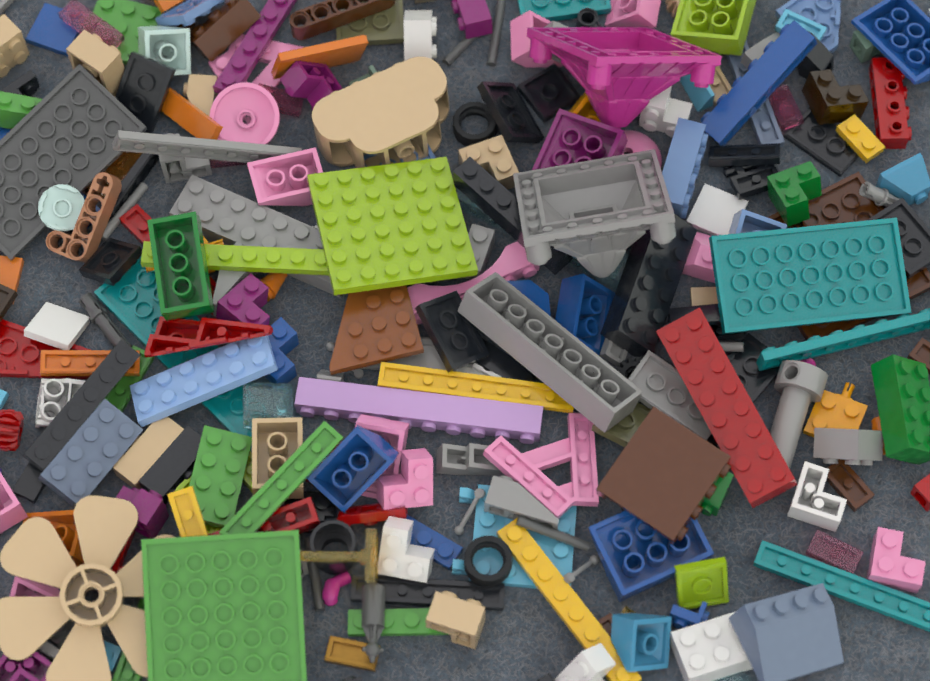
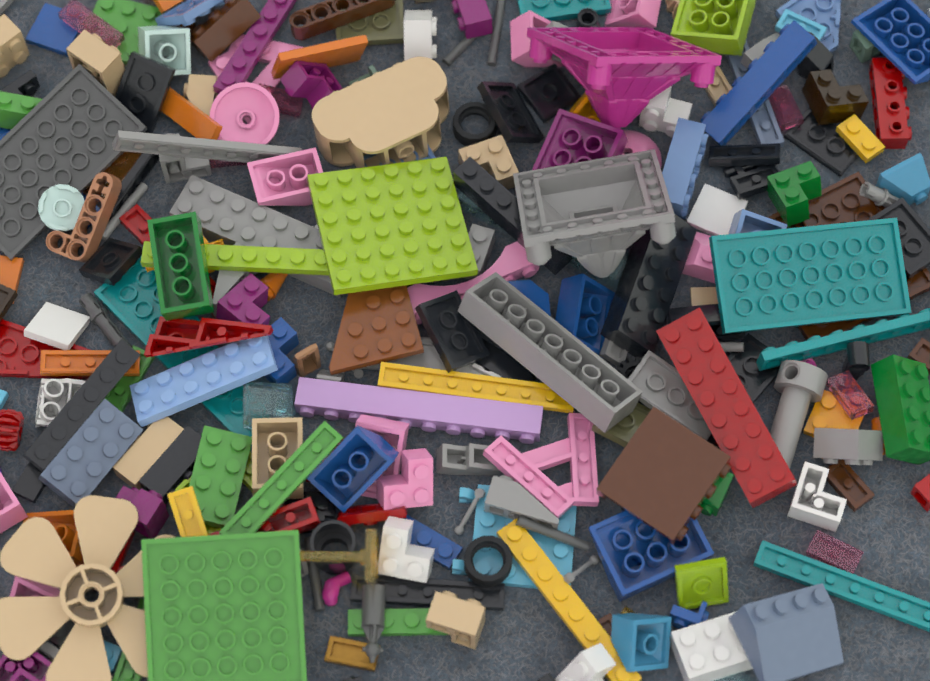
medium azure slope [680,74,715,112] -> none
bright pink brick [867,527,926,594] -> none
none -> medium nougat slope [292,343,321,377]
none -> clear pink plate [826,370,874,420]
none -> black piece [842,341,870,380]

